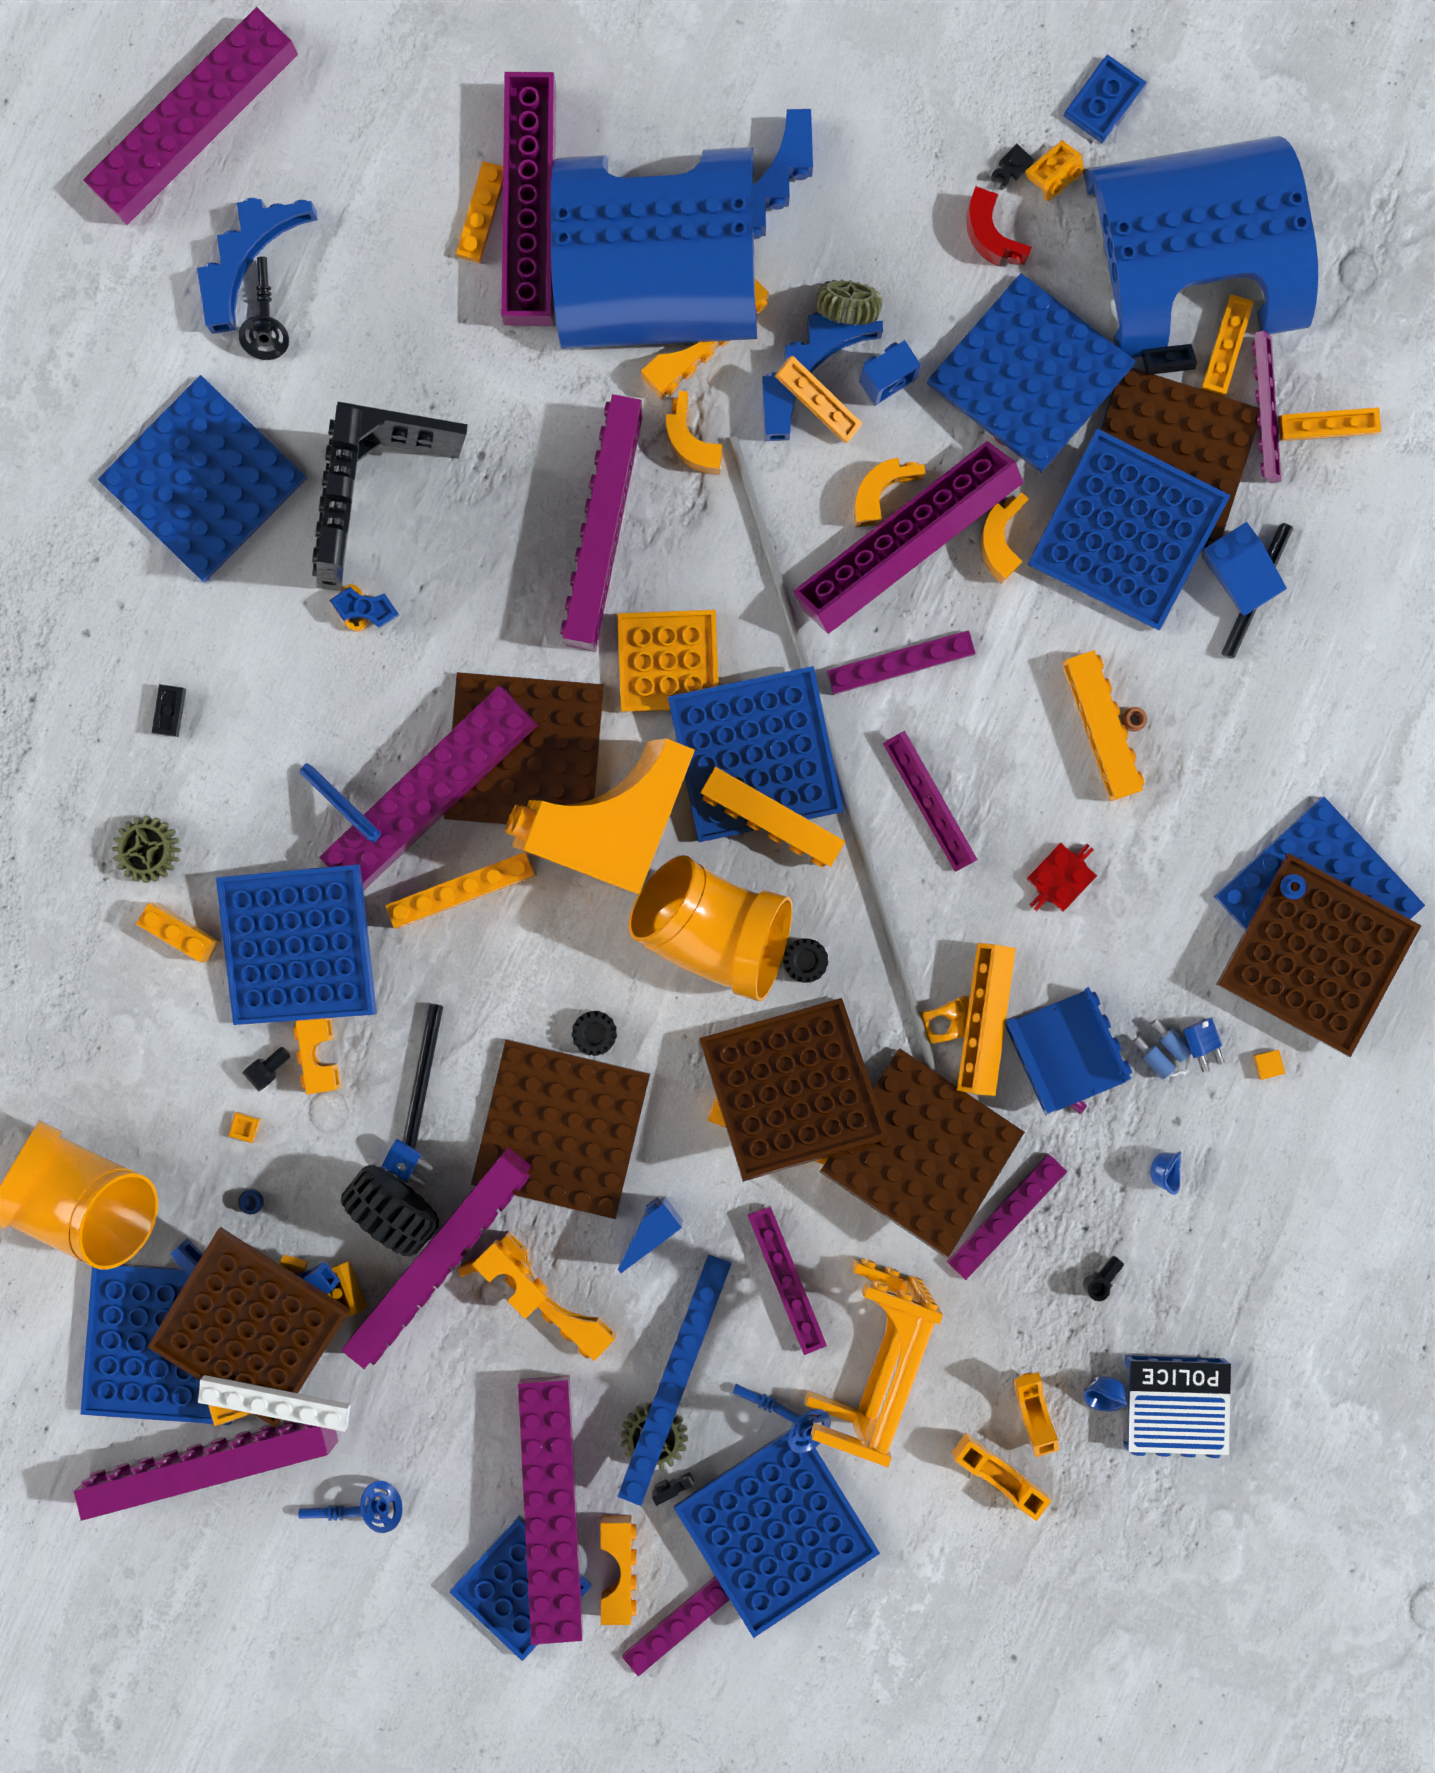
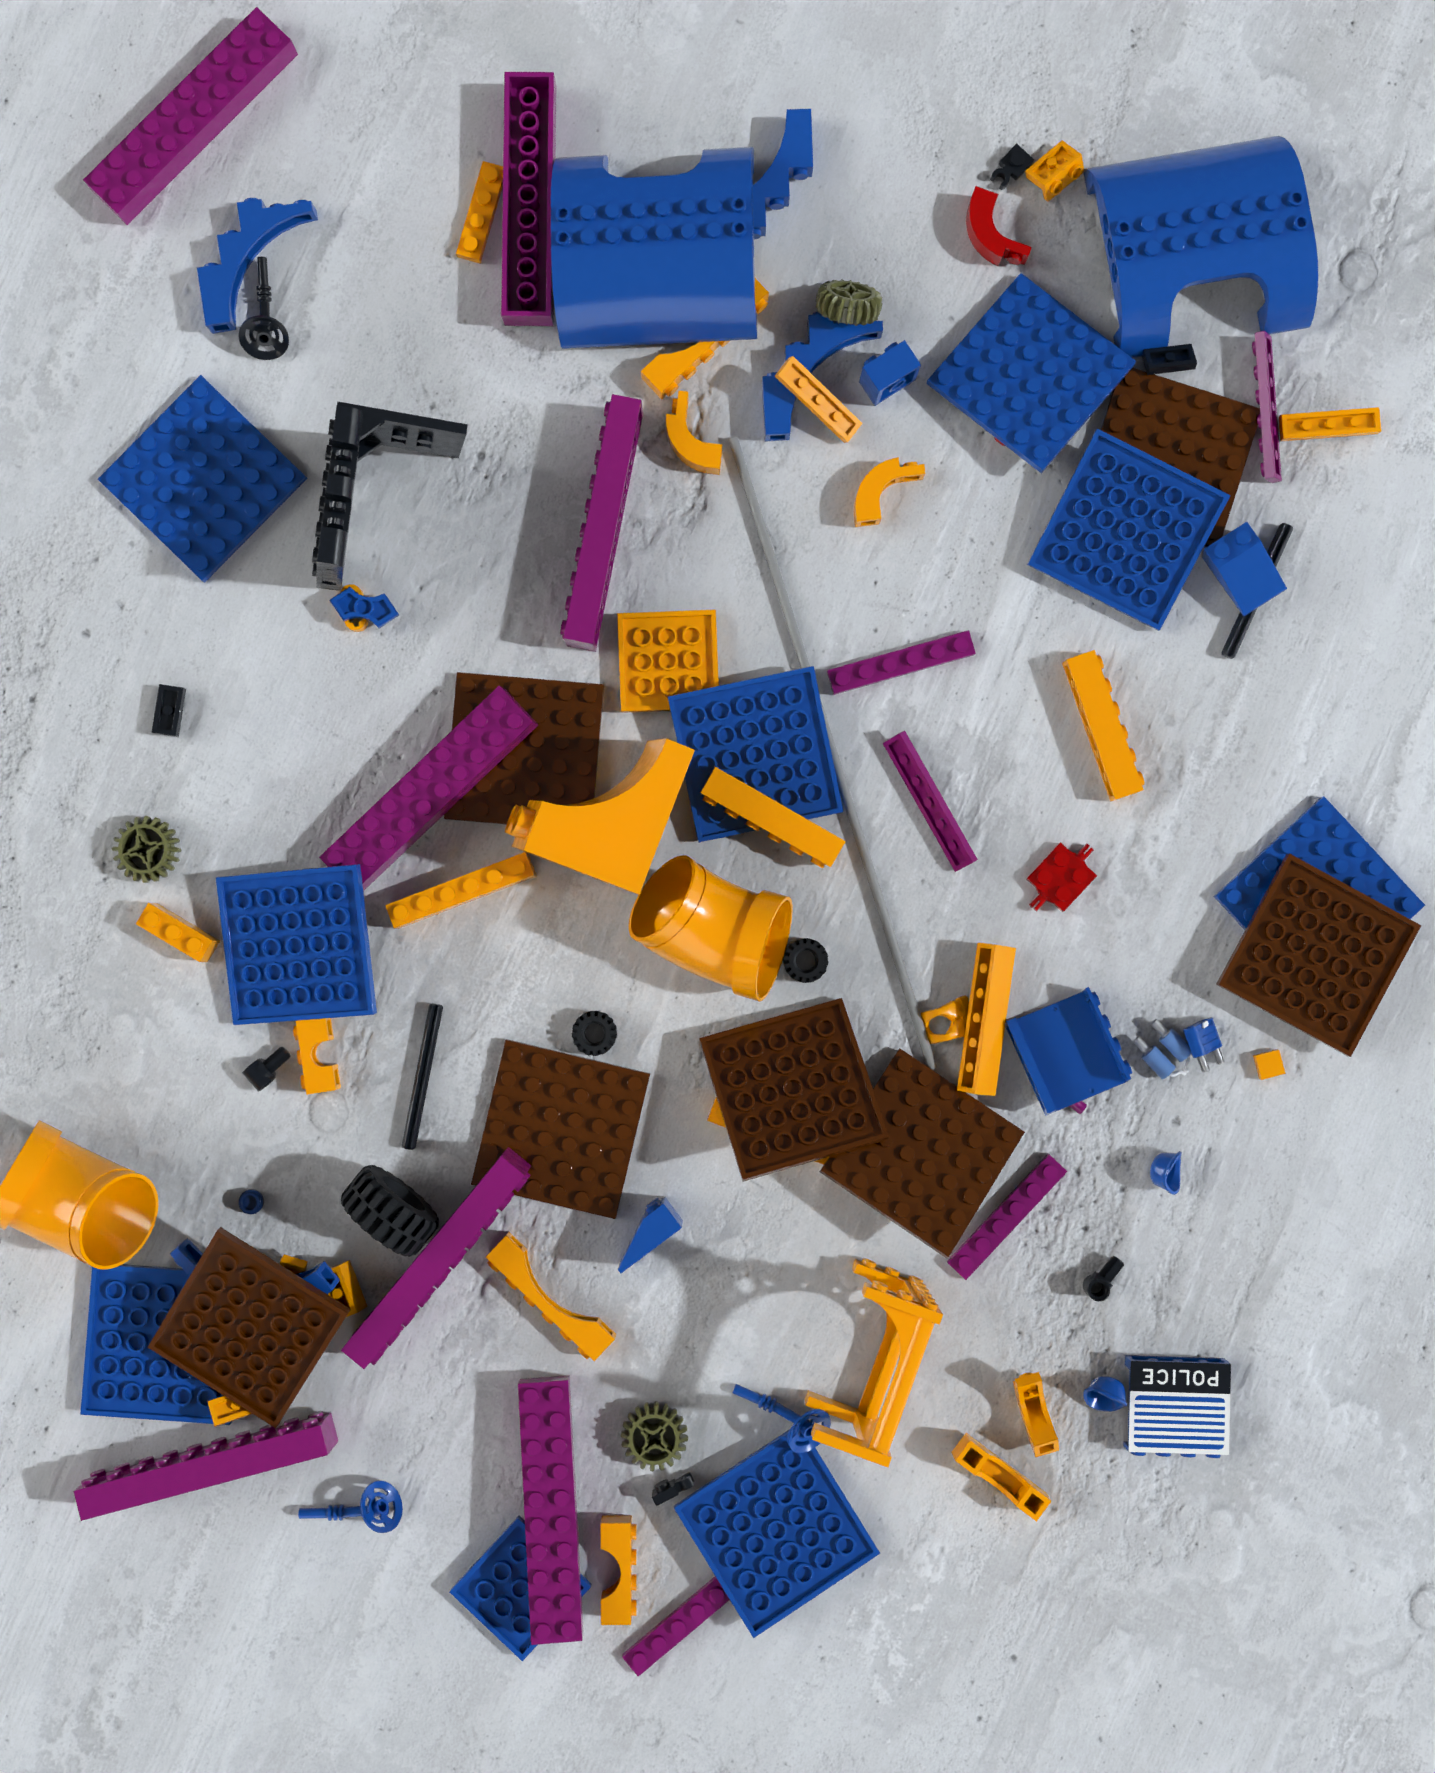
white plate [198,1375,350,1432] -> none
light orange tile [228,1112,261,1143] -> none
blue axle [300,763,381,842] -> none
blue piece [381,1139,435,1188] -> none
light orange tile [458,1258,478,1277] -> none
light orange arch [472,1239,549,1319] -> none
blue plate [617,1254,732,1506] -> none
magenta plate [747,1205,827,1355] -> none
magenta brick [793,441,1024,634] -> none
light orange arch [980,492,1029,584] -> none
blue tile [1063,54,1147,144] -> none
nougat plate [1122,707,1147,732] -> none
light orange plate [1201,294,1254,397] -> none
blue plate [1280,874,1306,899] -> none

